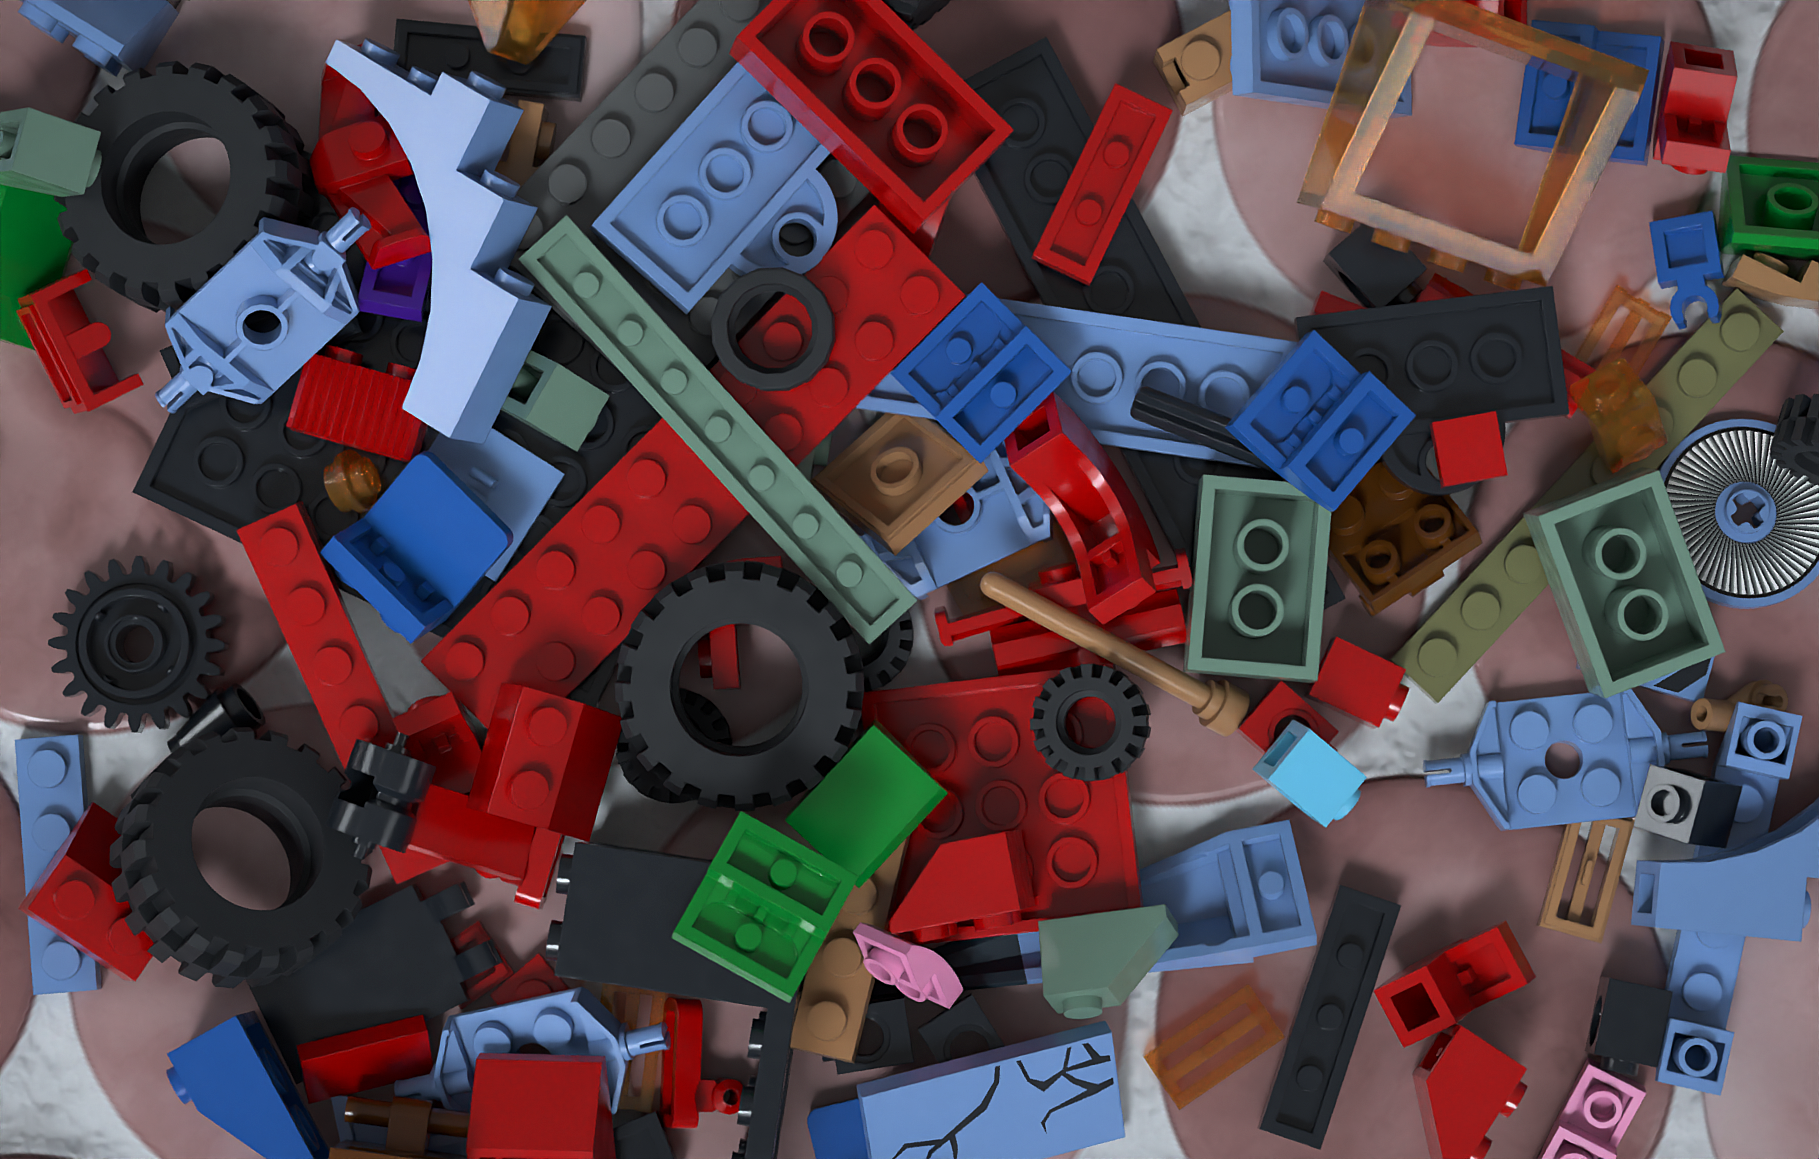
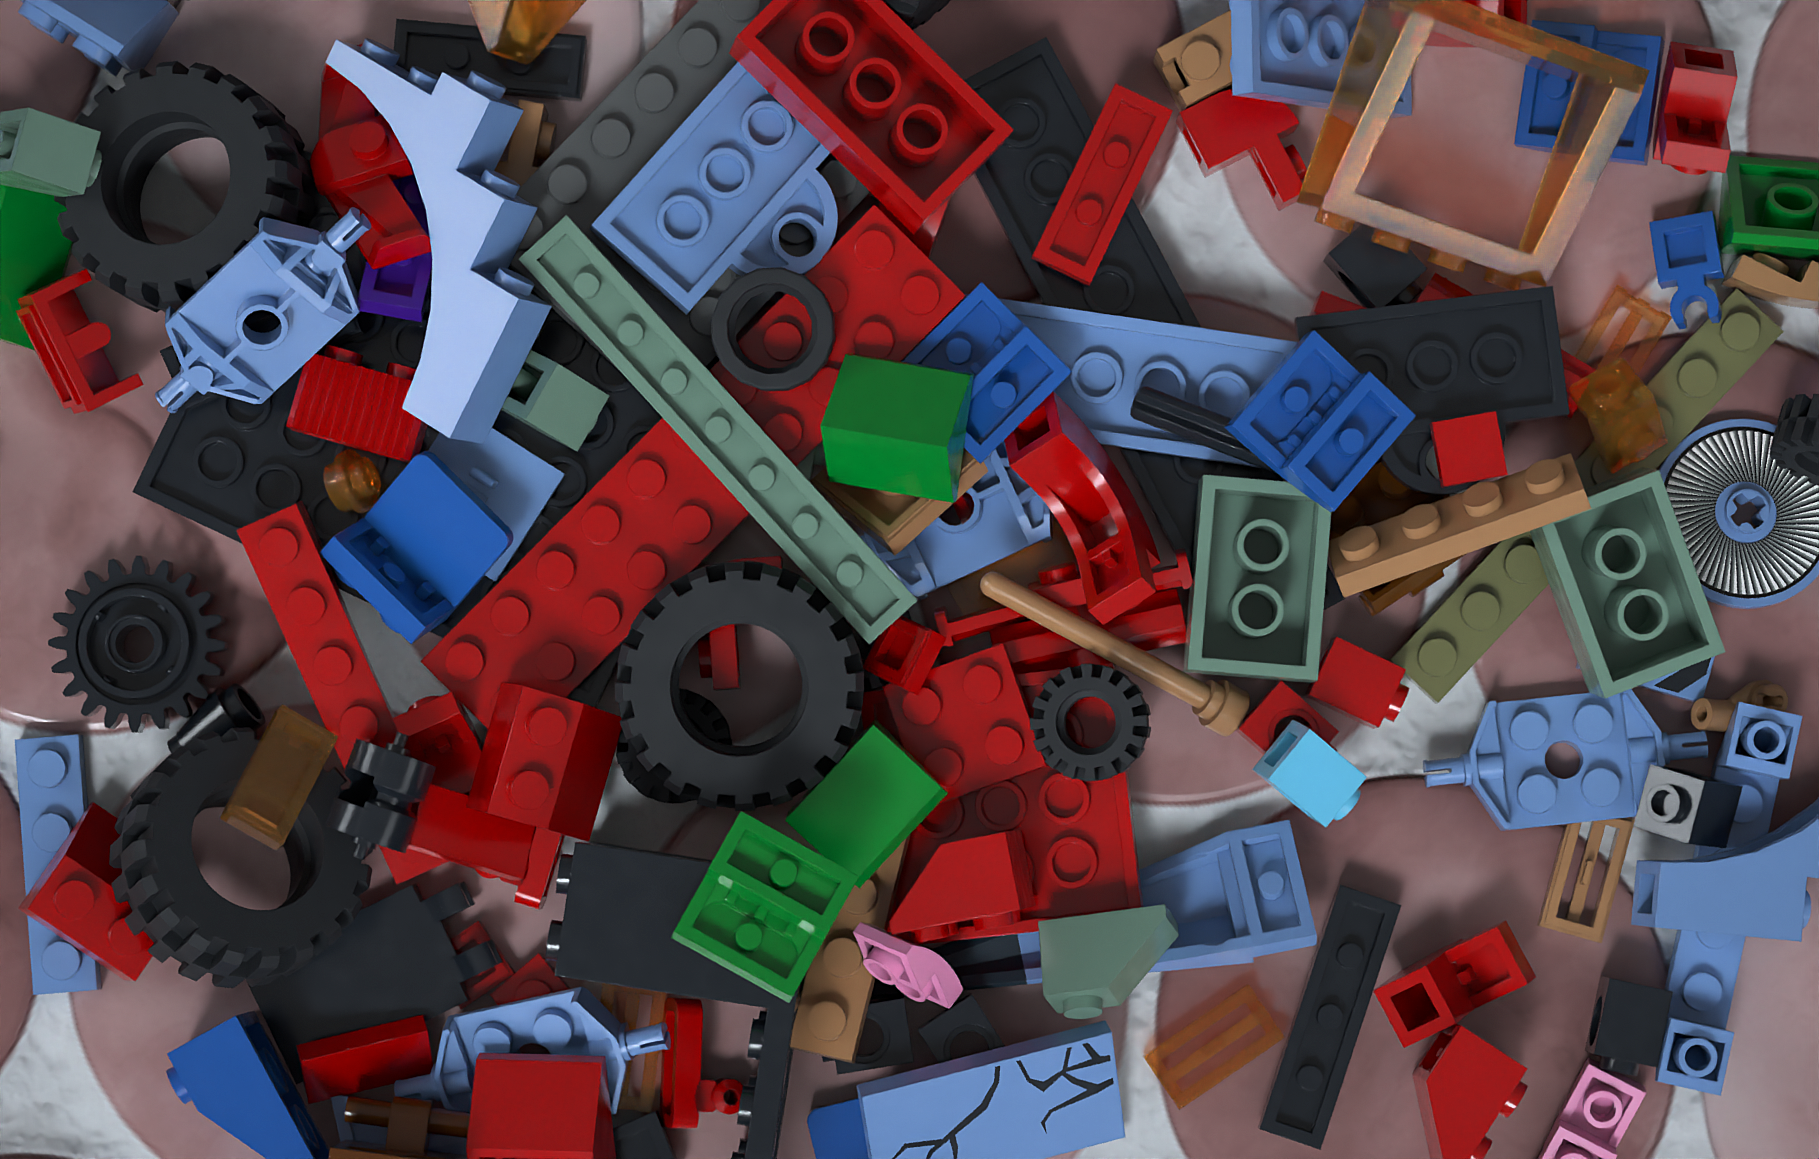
none -> clear orange tile [220,704,338,851]
none -> green slope [820,353,974,503]
none -> red tile [863,615,946,695]
none -> red plate [883,643,1048,804]
none -> red brick [1176,89,1309,211]
none -> medium nougat plate [1328,453,1591,597]

